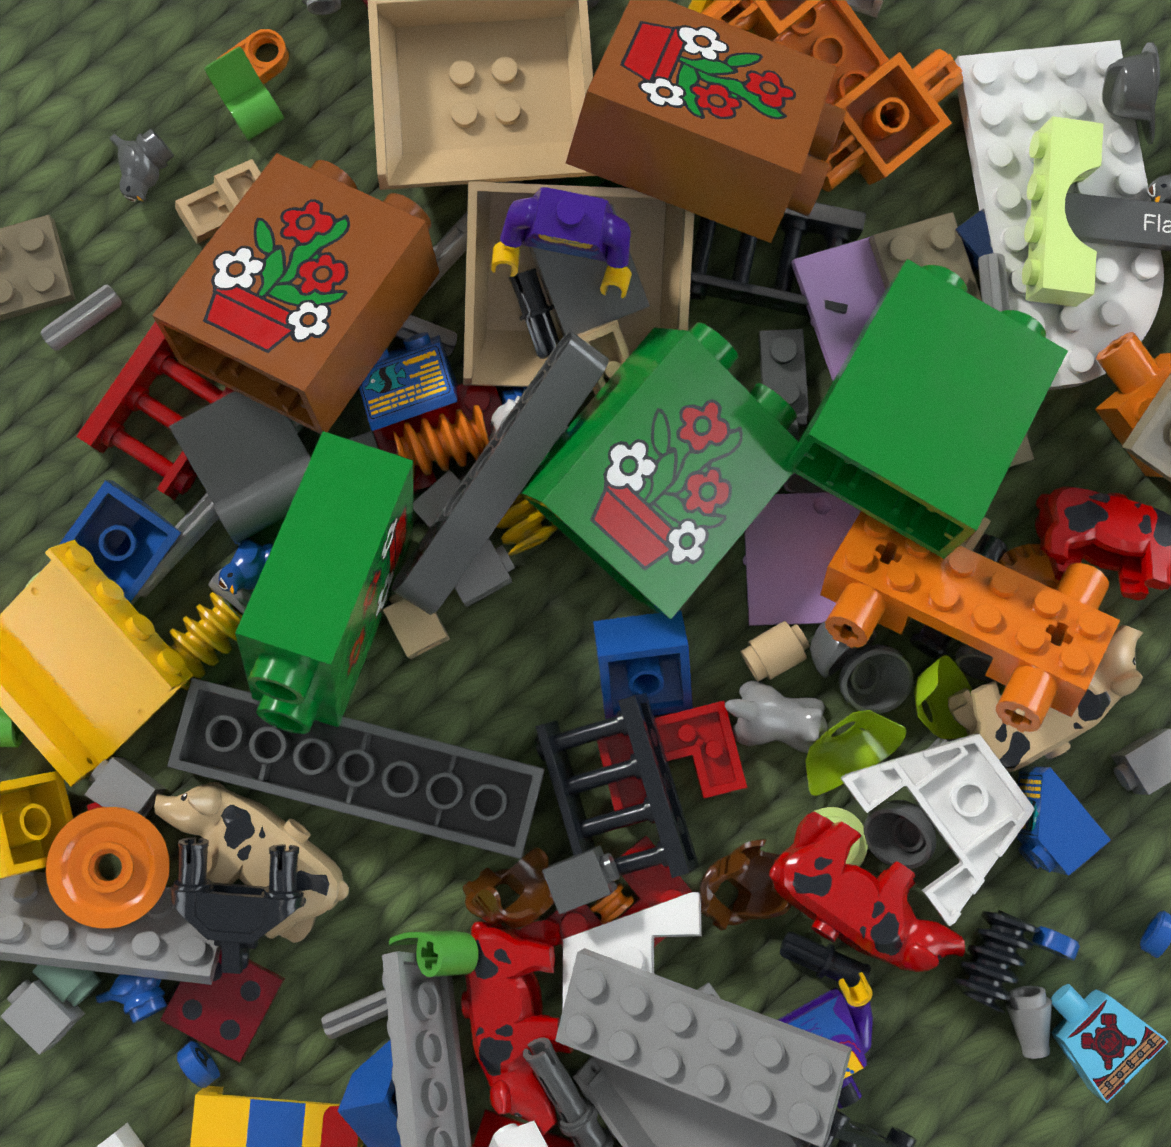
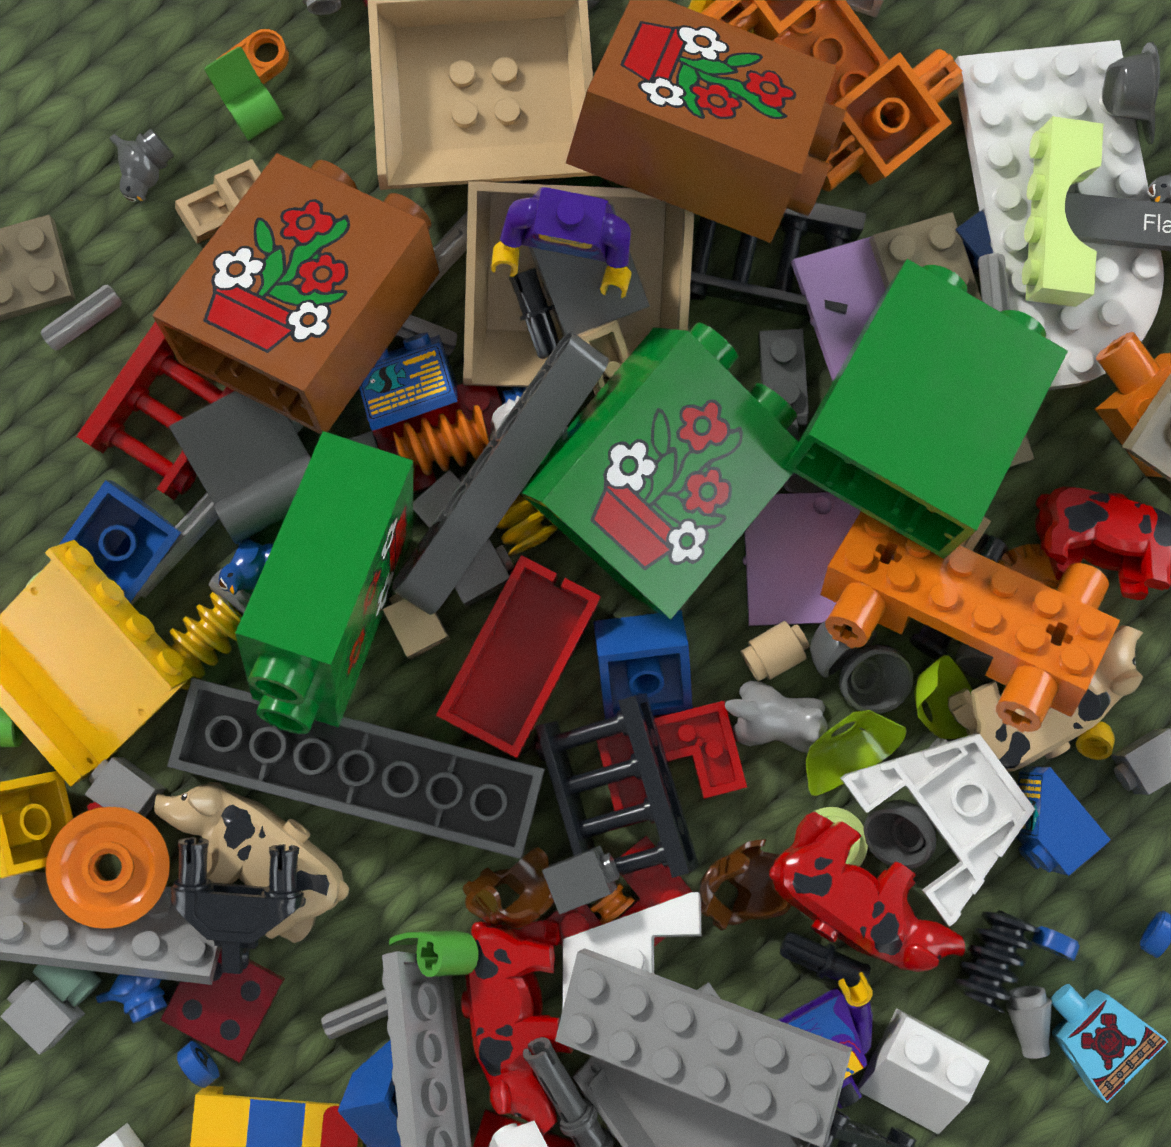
none -> red piece [436,555,601,758]
none -> white slope [857,1008,989,1134]
none -> yellow hinge [1076,721,1115,760]

